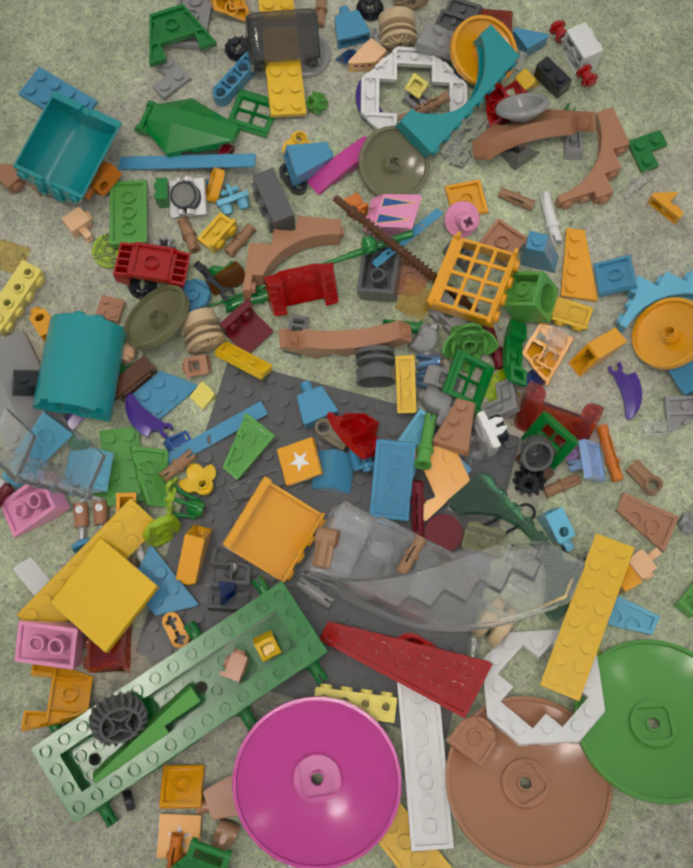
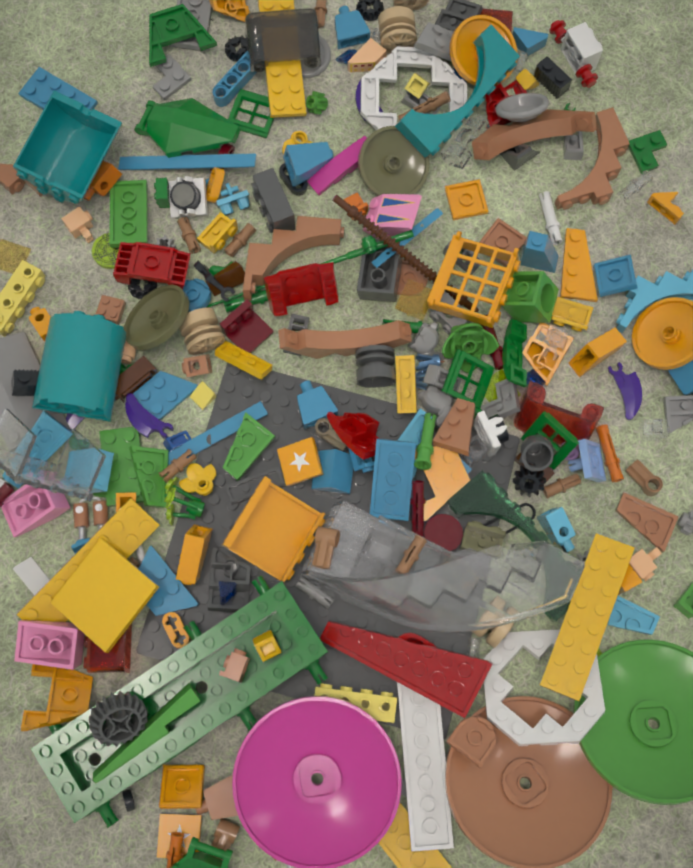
lime tile [143,514,181,547] -> none
bright pink piece [444,201,480,238] -> none
medium nougat pin [498,187,536,211] -> none

